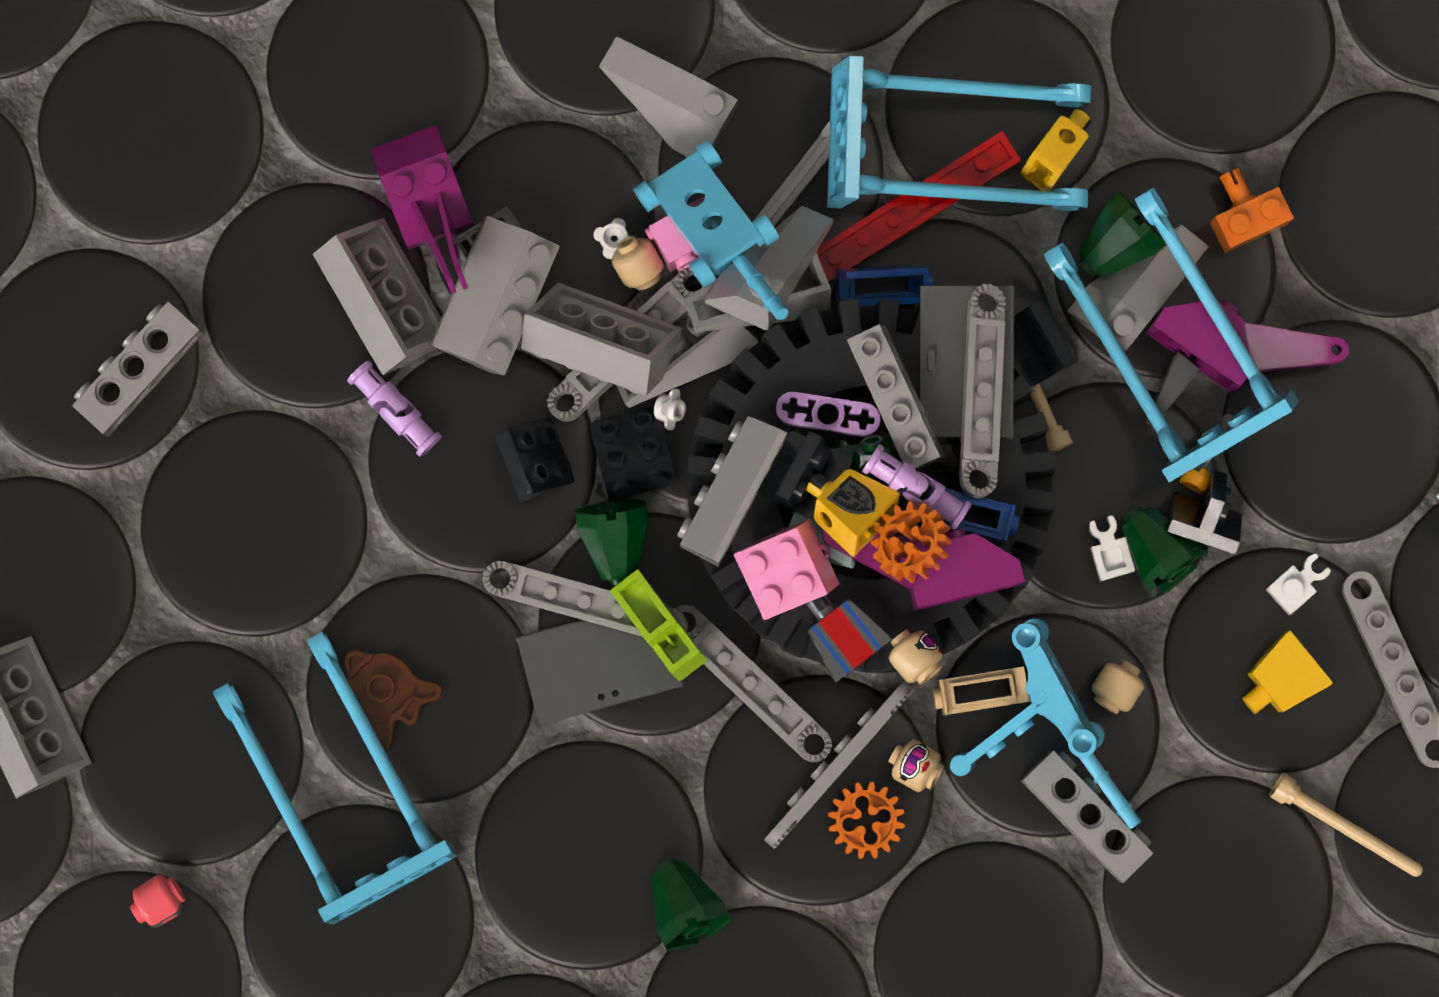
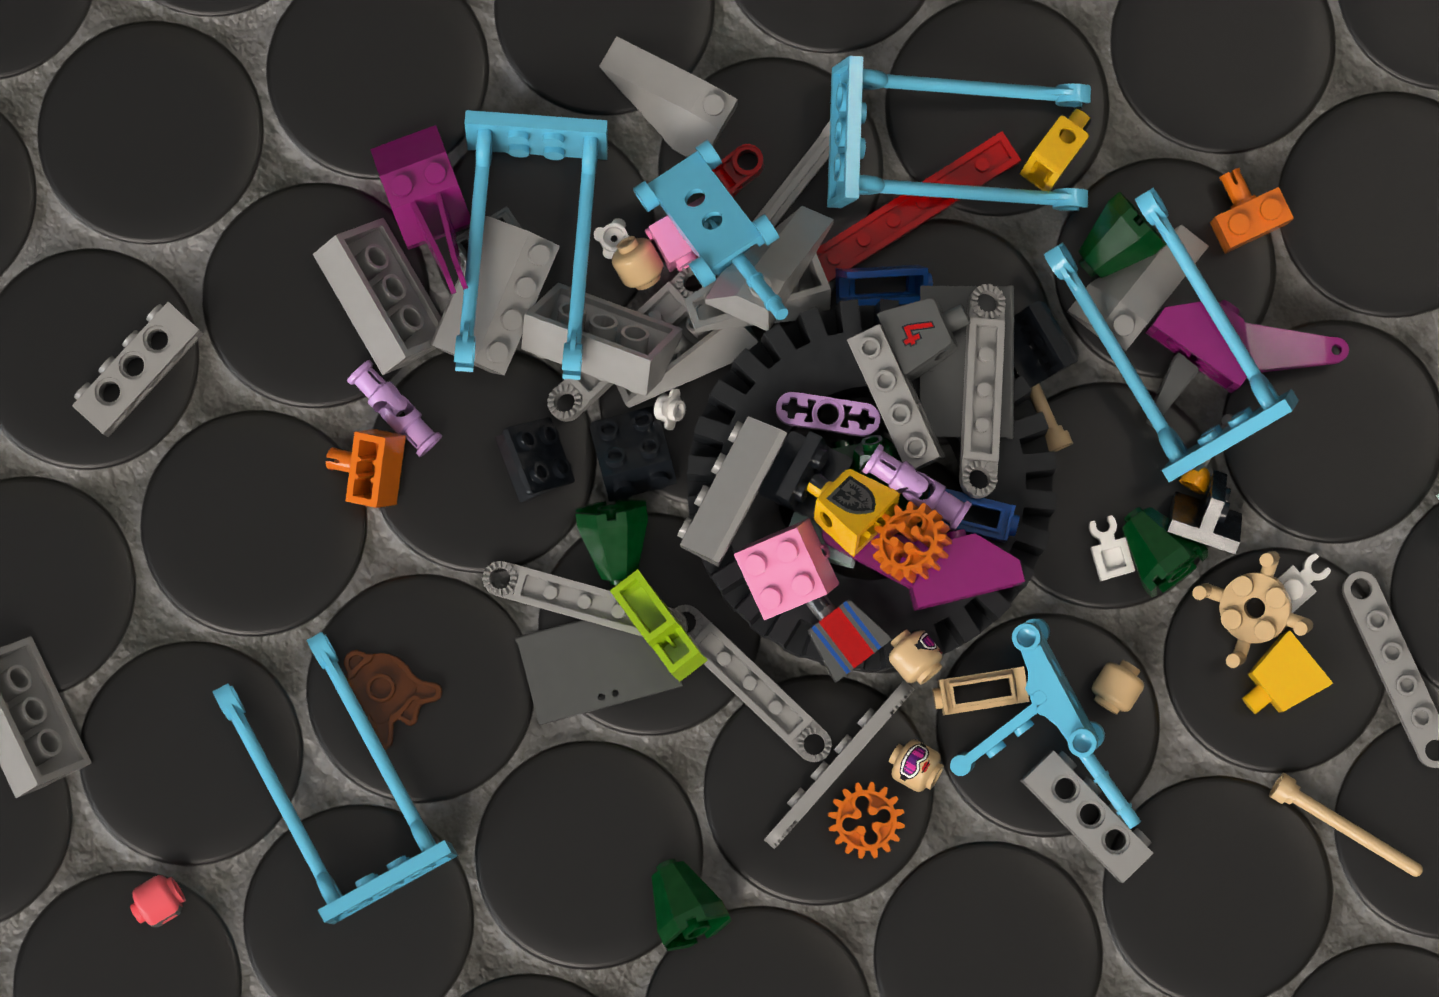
none -> orange brick [326,429,406,508]
none -> medium azure piece [454,110,608,380]
none -> red piece [712,144,764,198]
none -> dark grey torso [877,298,971,381]
none -> tan plate [1192,551,1313,668]

